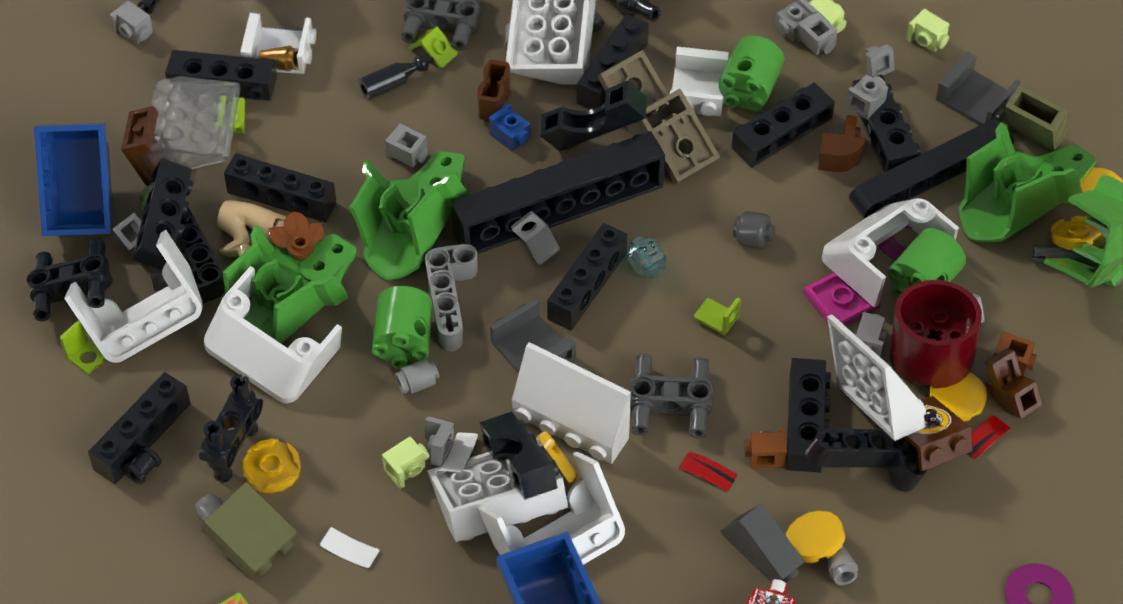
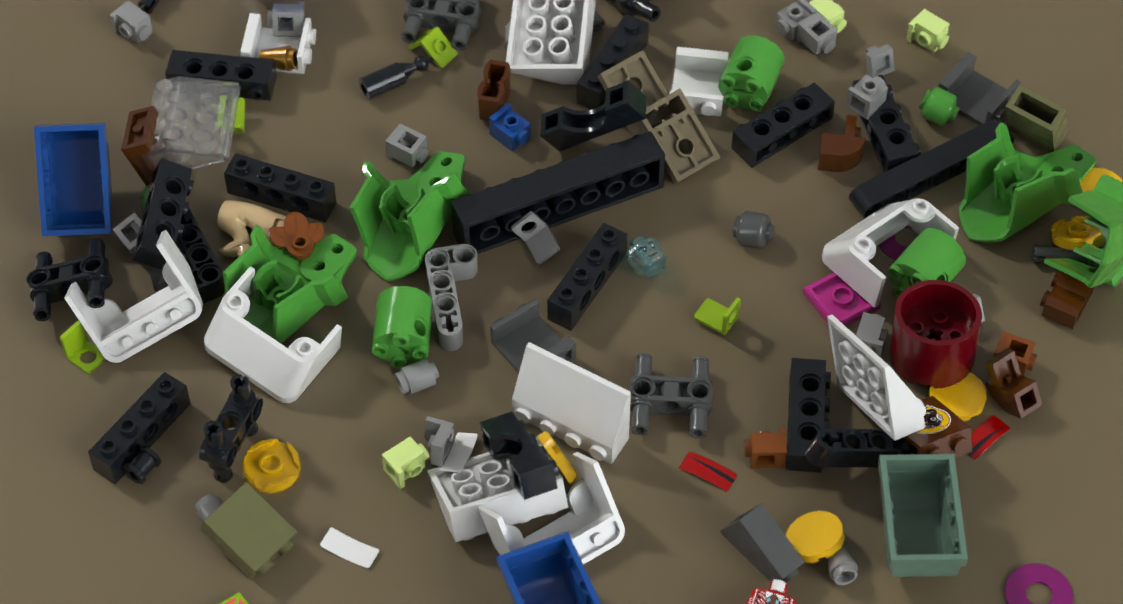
none -> light grey brick [268,1,305,36]
none -> sand green container [878,454,968,577]
none -> bright green head [919,87,960,126]
none -> reddish brown brick [1040,271,1094,329]

